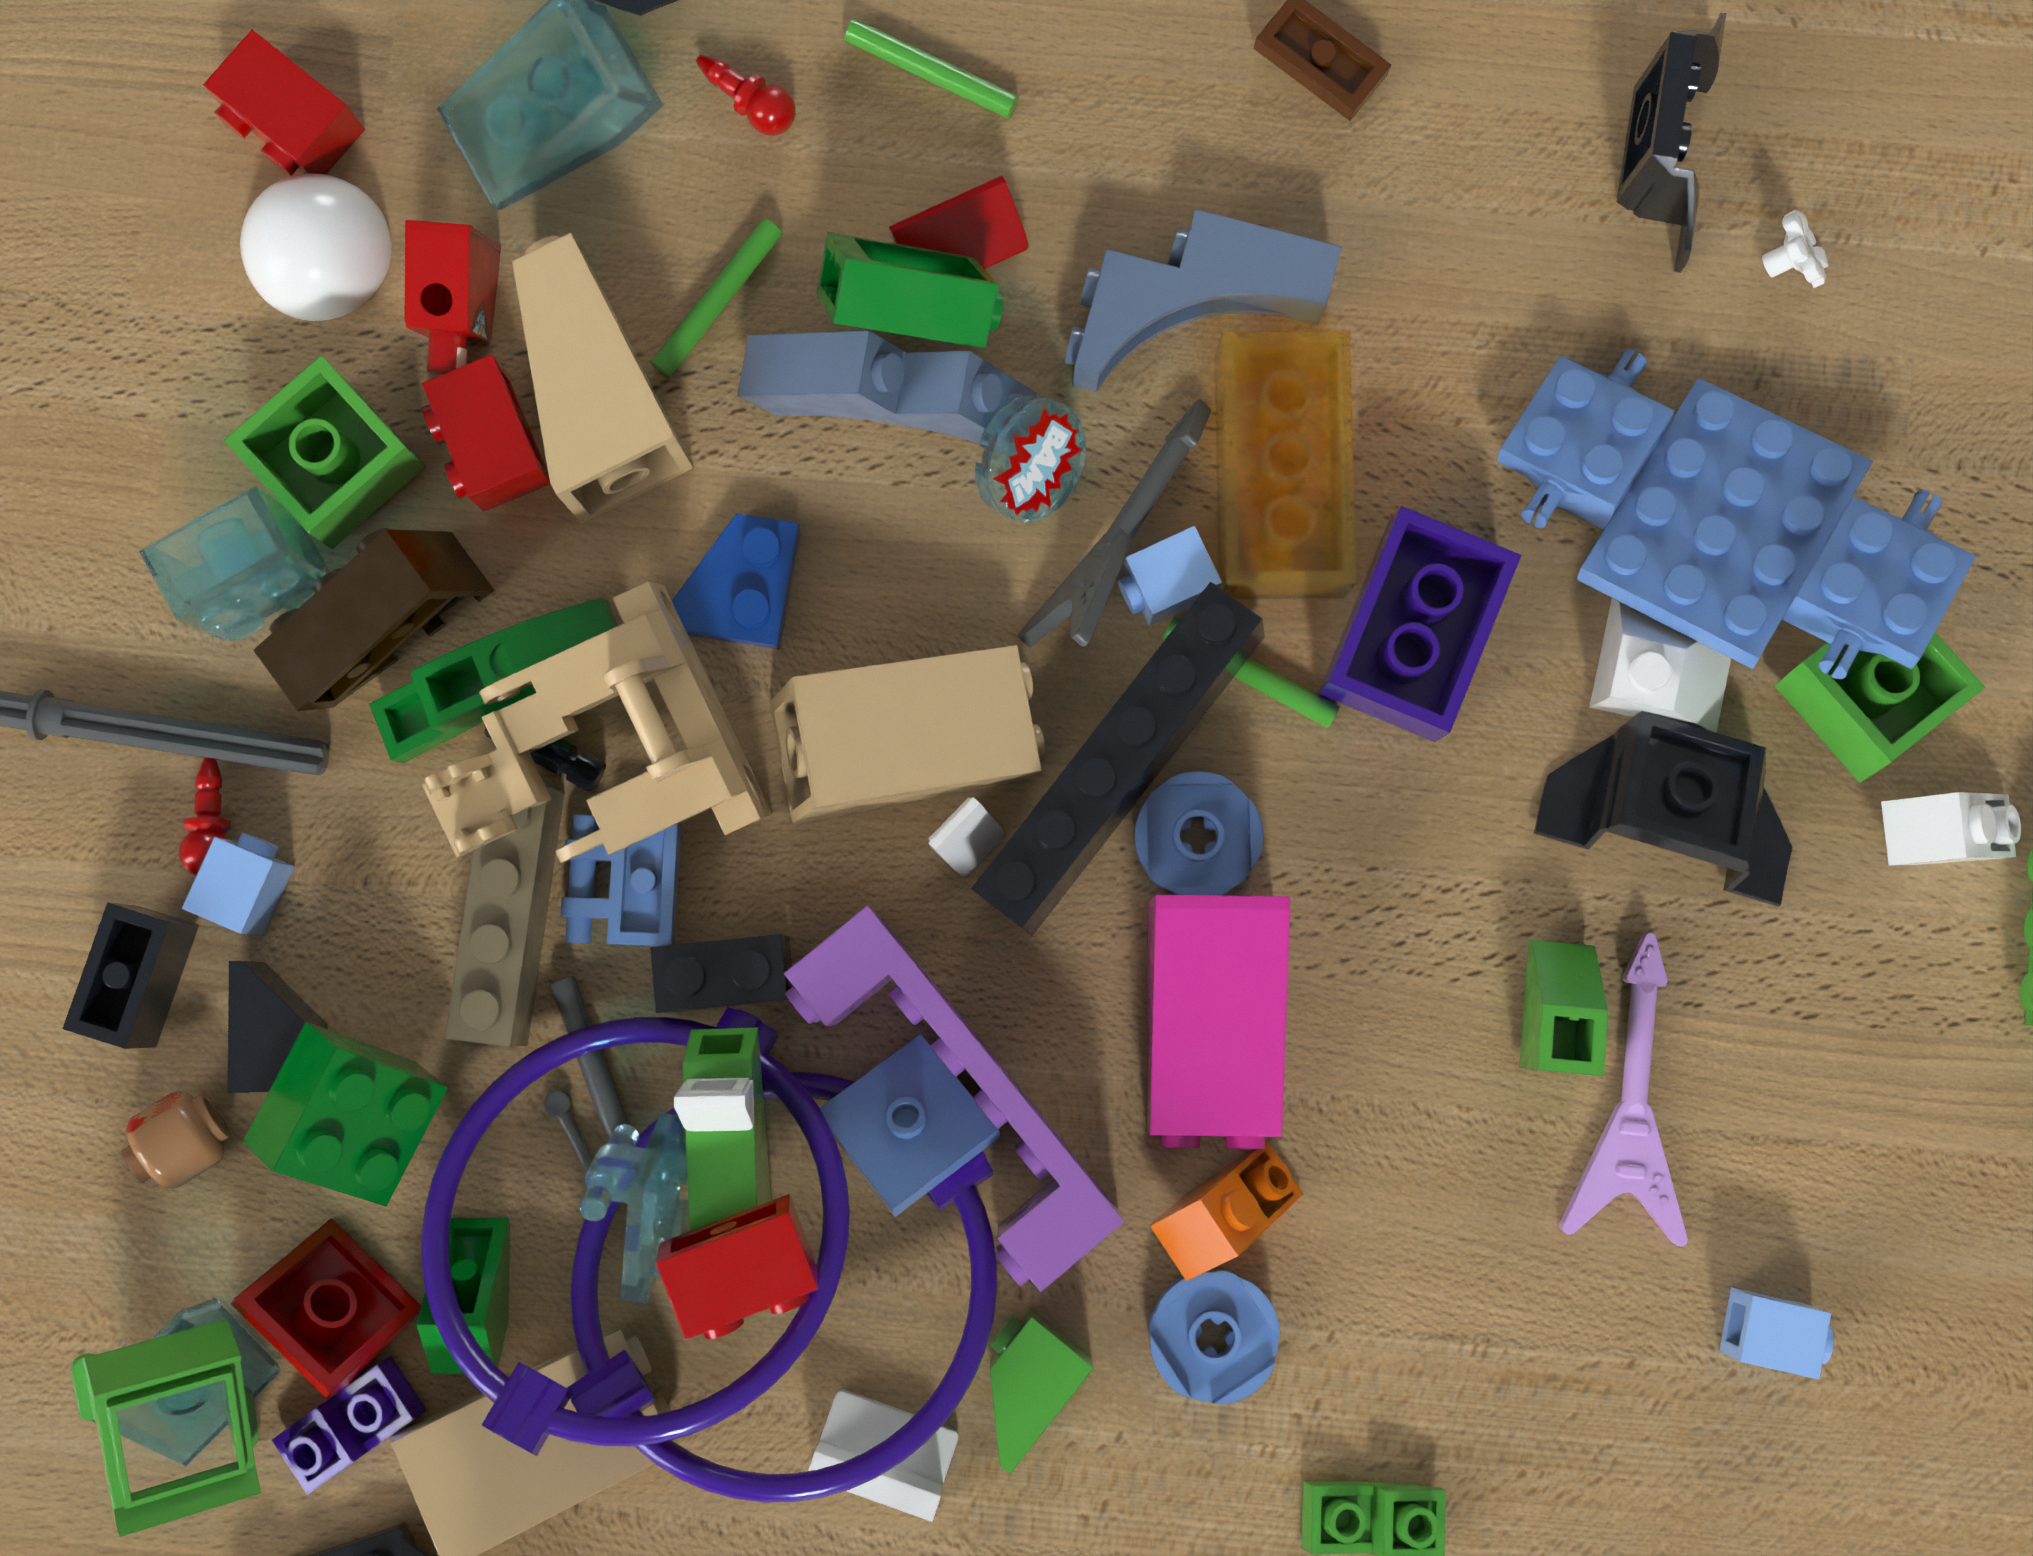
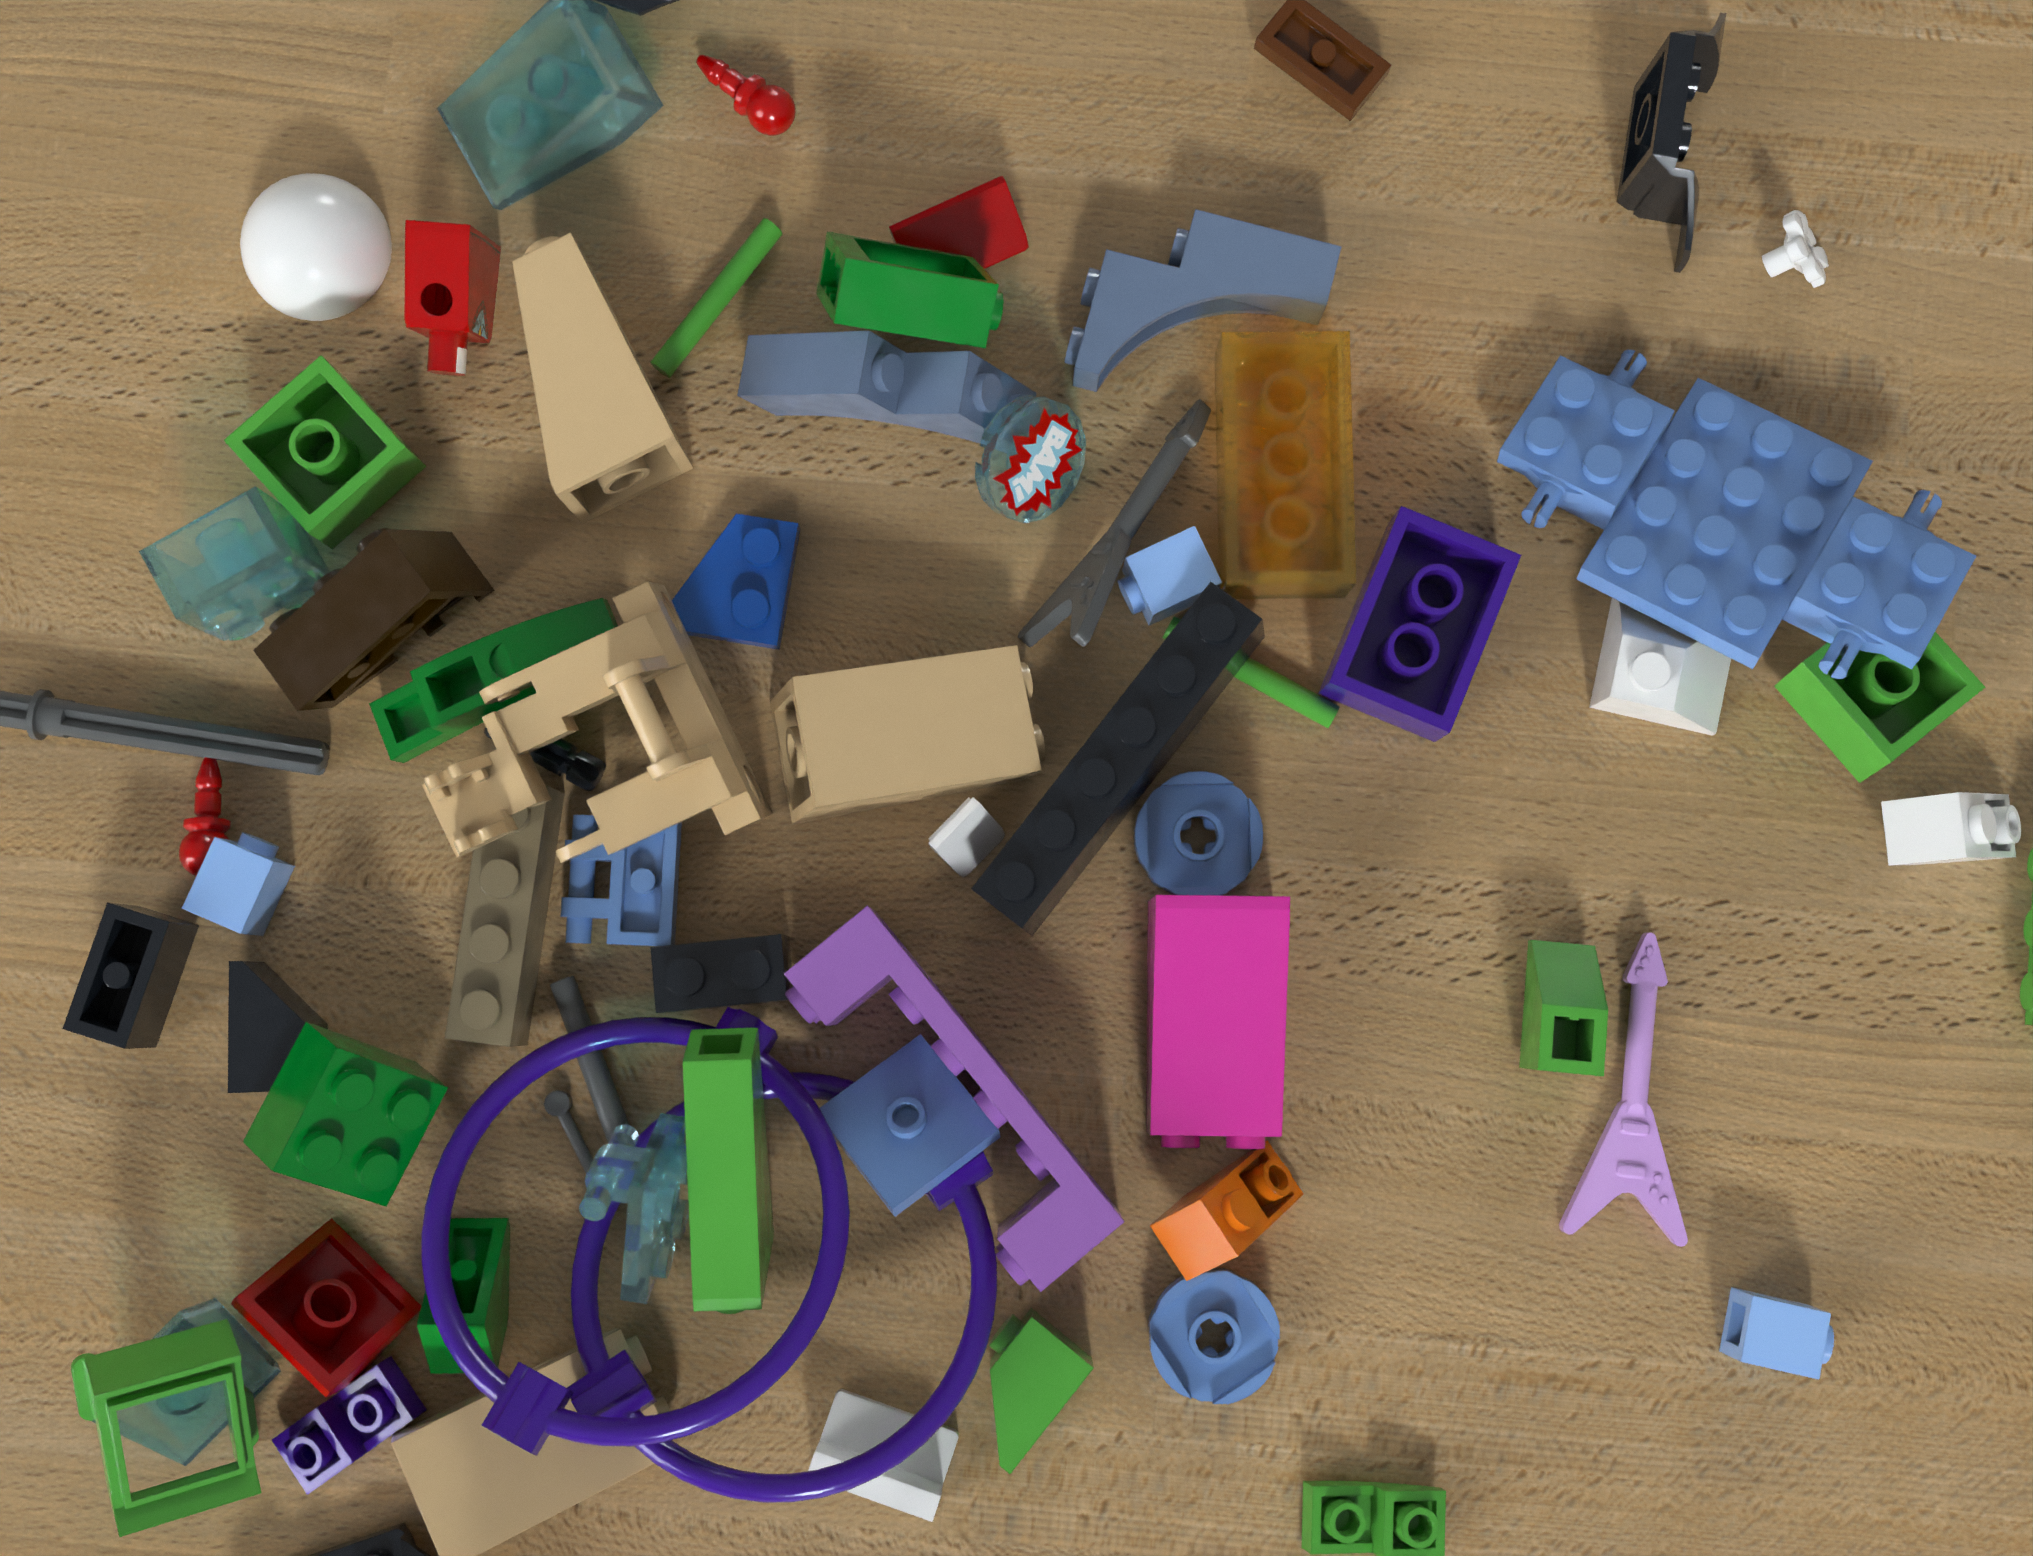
medium nougat head [121,1091,230,1189] -> none
red brick [203,29,365,176] -> none
red brick [421,354,550,512] -> none
red brick [655,1194,818,1340] -> none
white slope [674,1078,754,1132] -> none
bright green bar [844,18,1019,119] -> none
black piece [1534,711,1793,907] -> none

